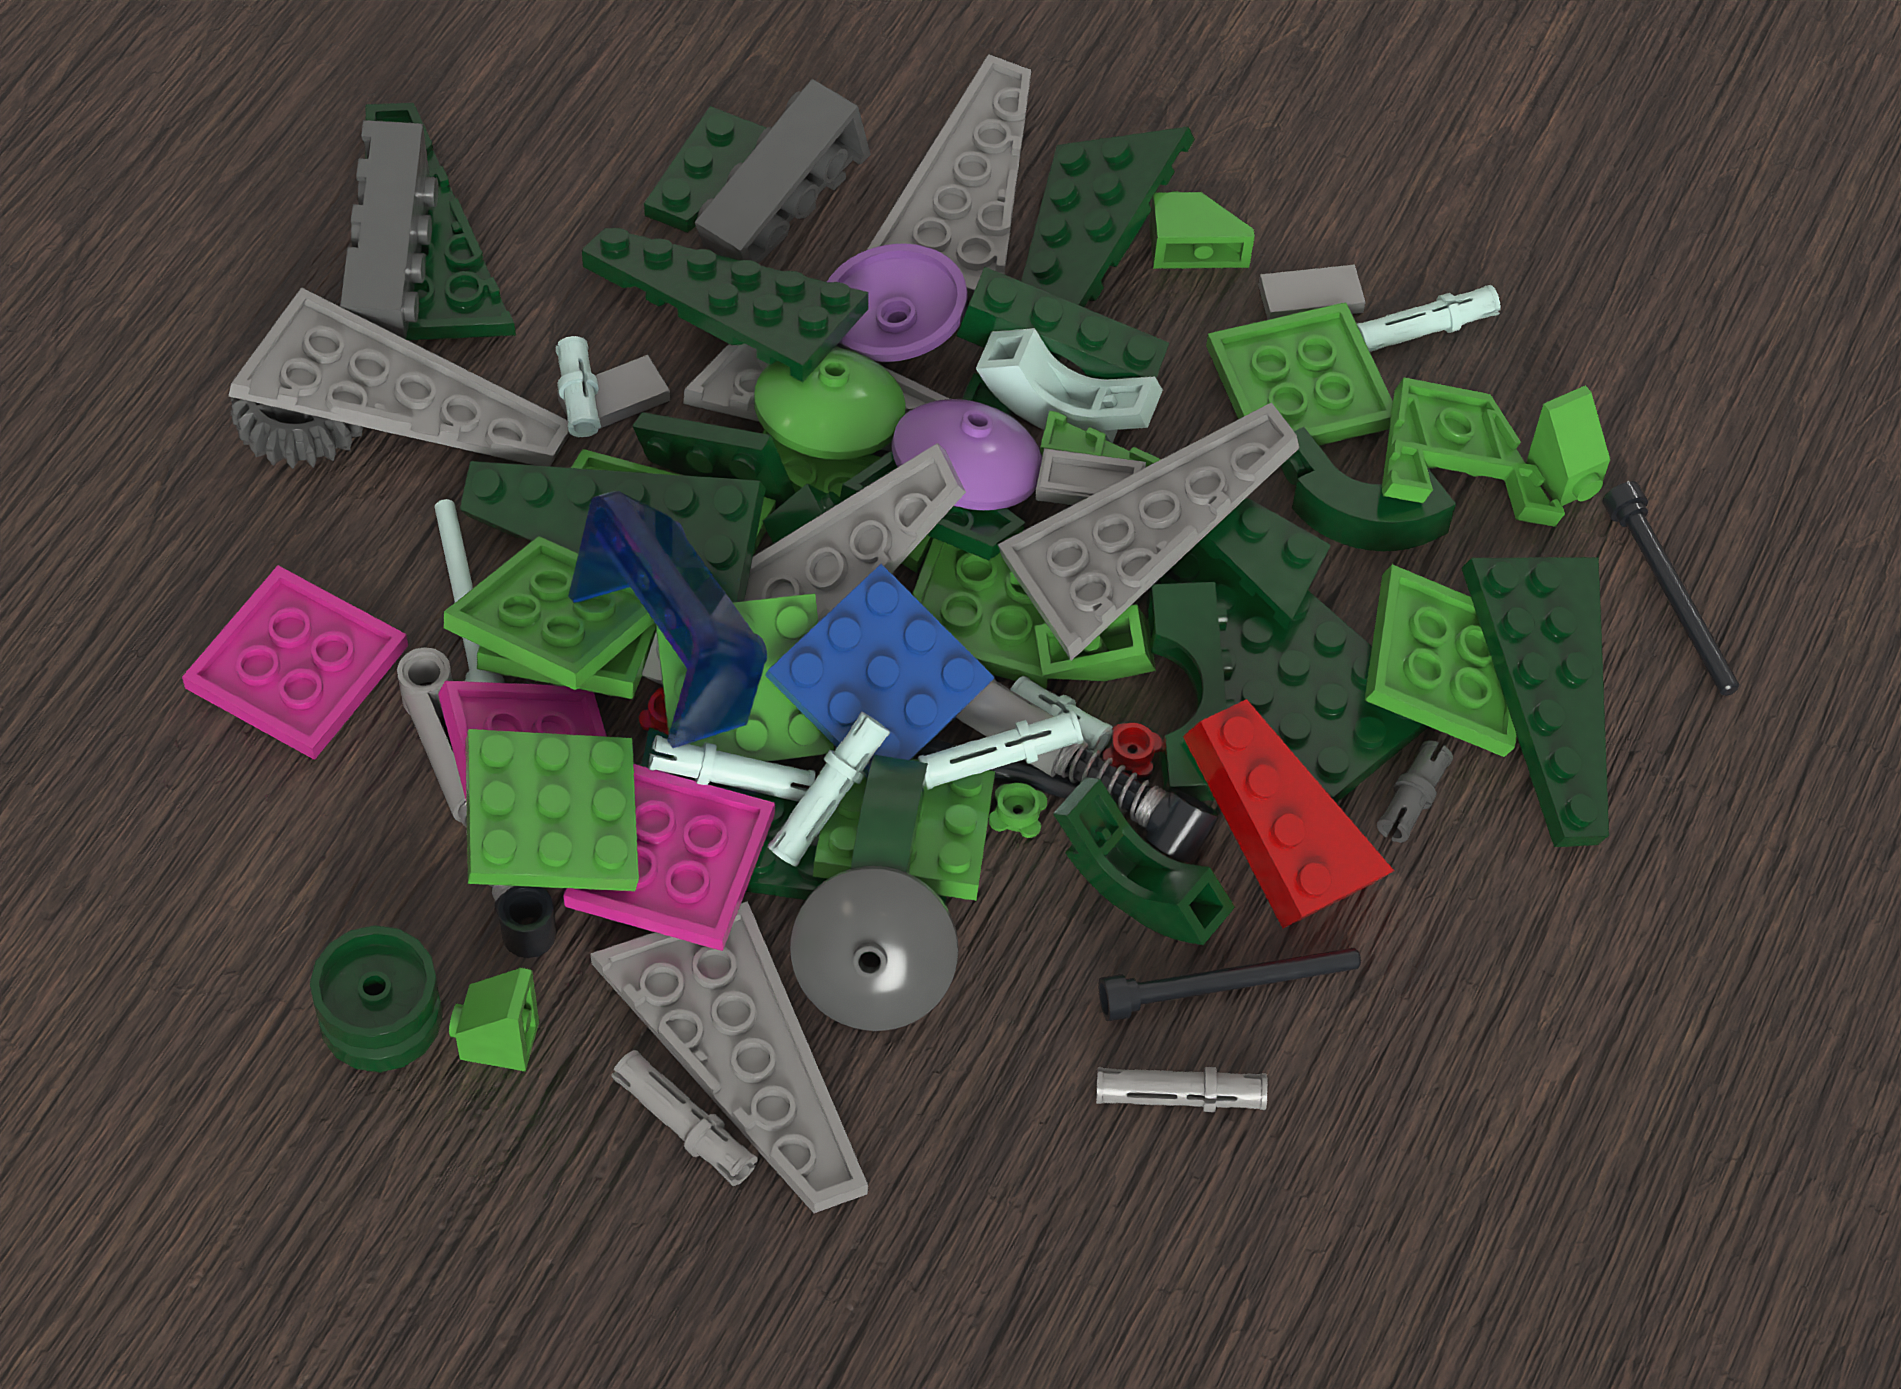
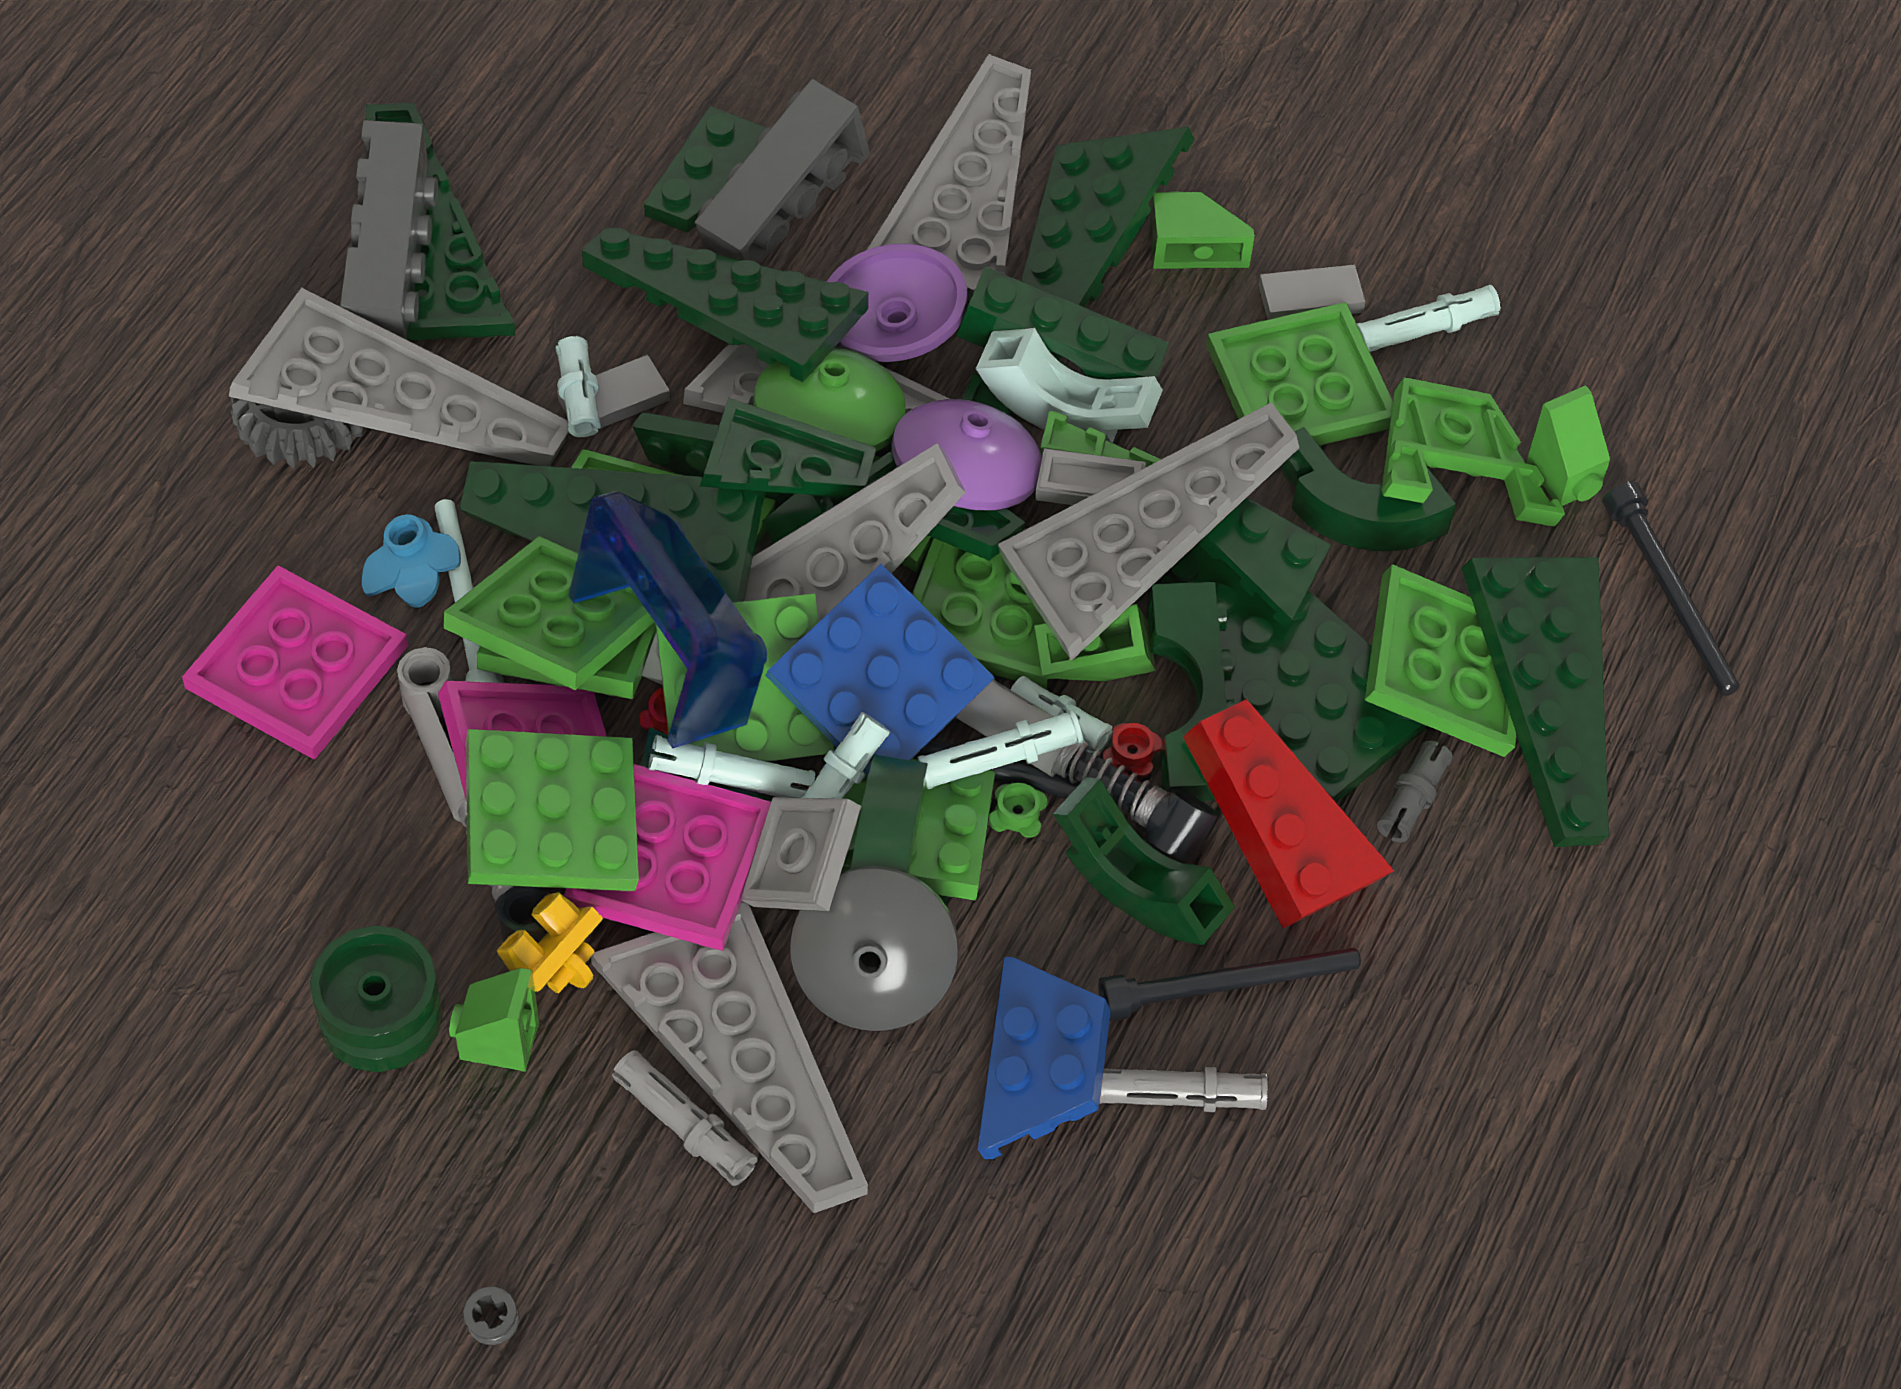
none -> dark azure plate [362,514,461,608]
none -> dark grey bush [463,1286,519,1345]
none -> yellow hips [497,893,603,993]
none -> dark green wing [699,397,876,498]
none -> light grey tile [741,797,861,911]
none -> blue wing [978,957,1111,1159]

